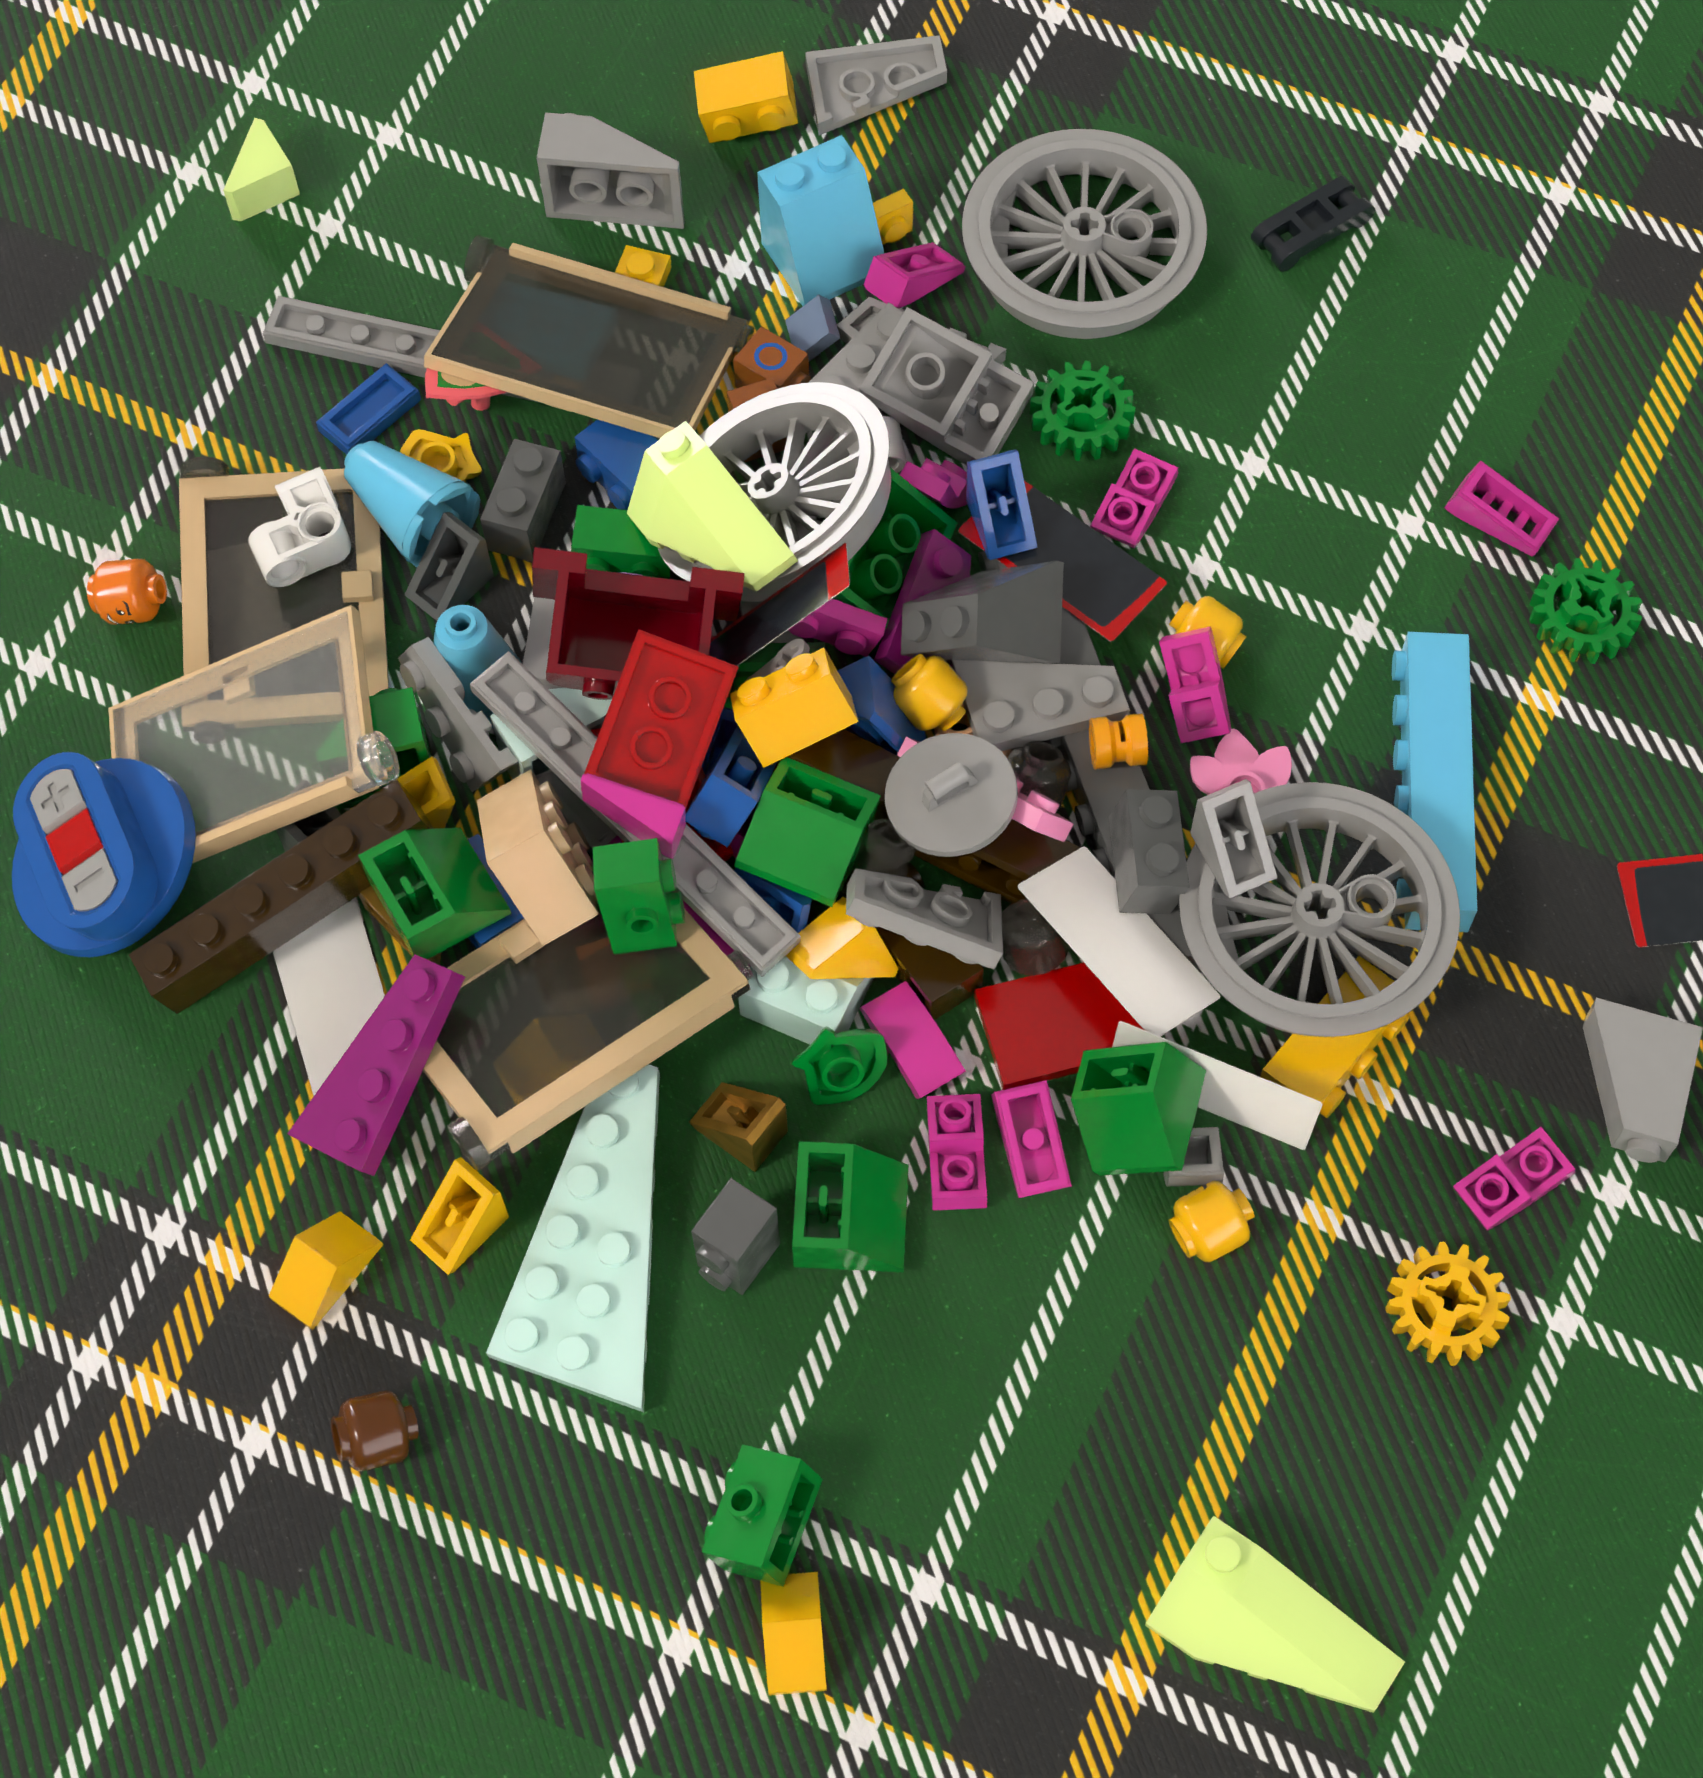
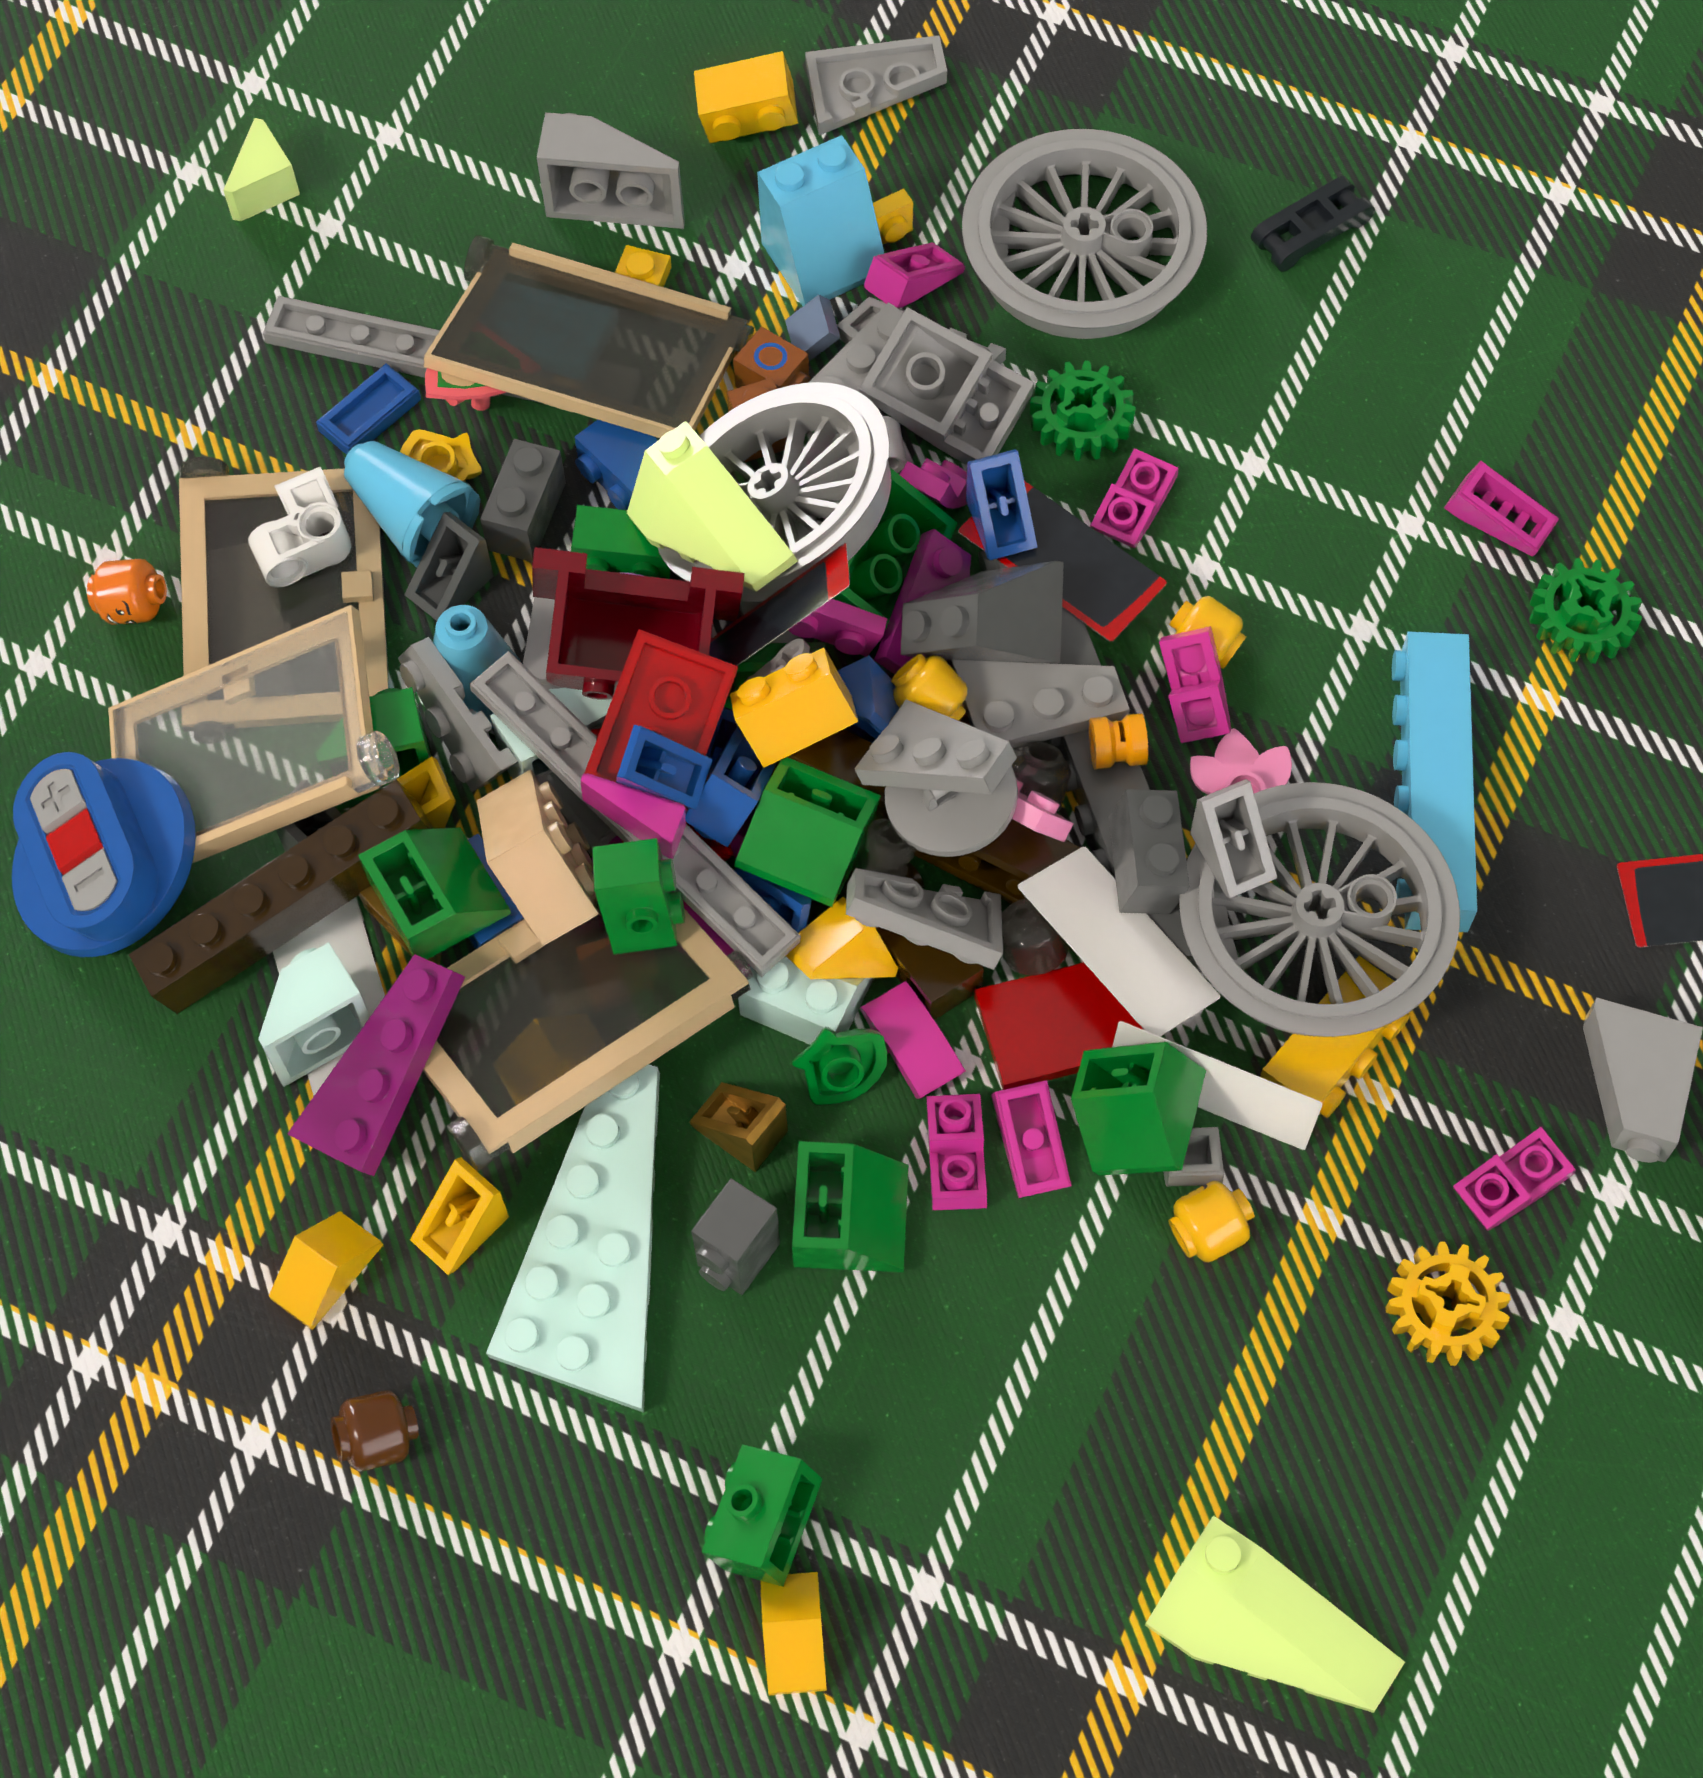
none -> light aqua slope [258,942,370,1087]
none -> blue slope [616,725,713,810]
none -> light grey wing [855,699,1017,794]

